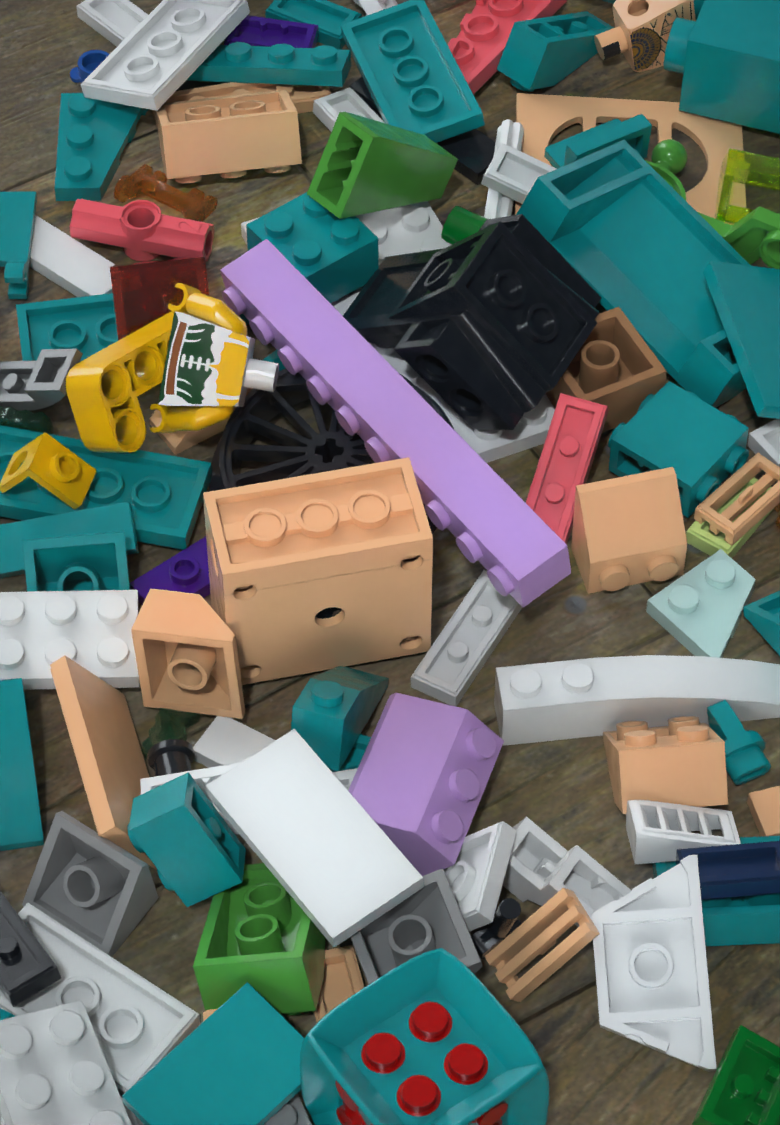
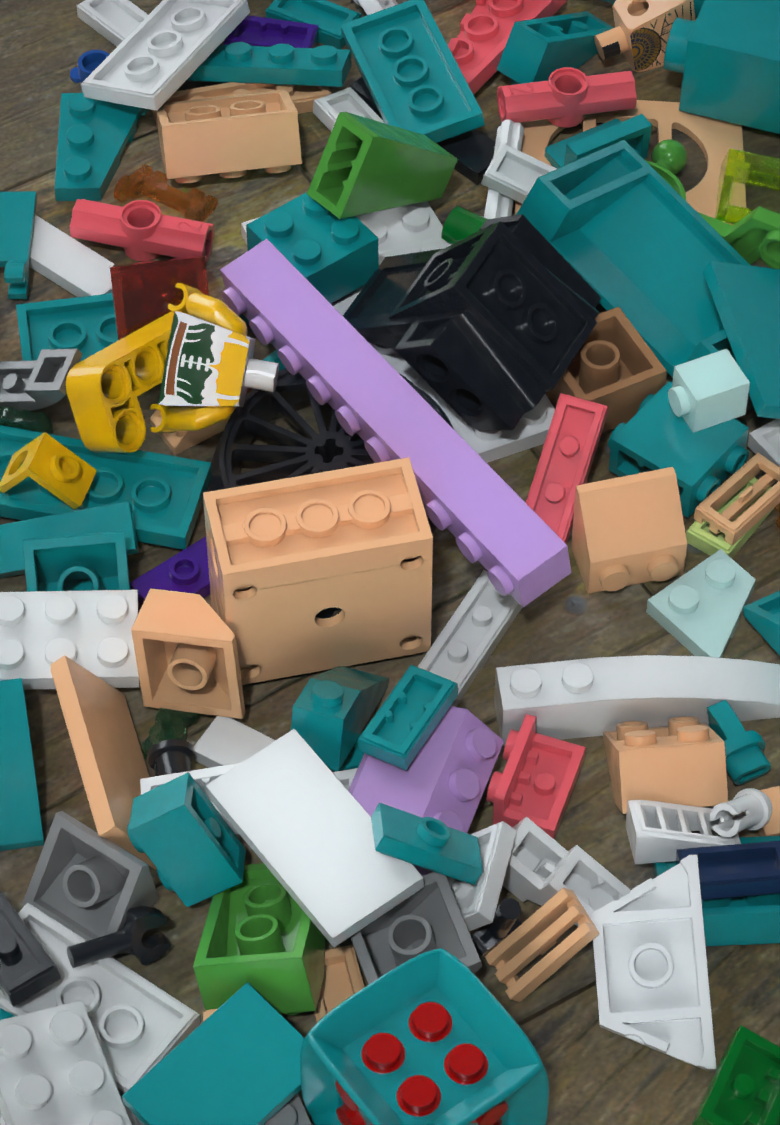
none -> black bar [67,906,171,968]
none -> teal plate [358,665,458,770]
none -> teal plate [371,802,483,885]
none -> coral bracket [486,714,586,839]
none -> coral piece [497,67,637,128]
none -> light aqua brick [668,349,750,433]
none -> white pin [710,788,772,837]

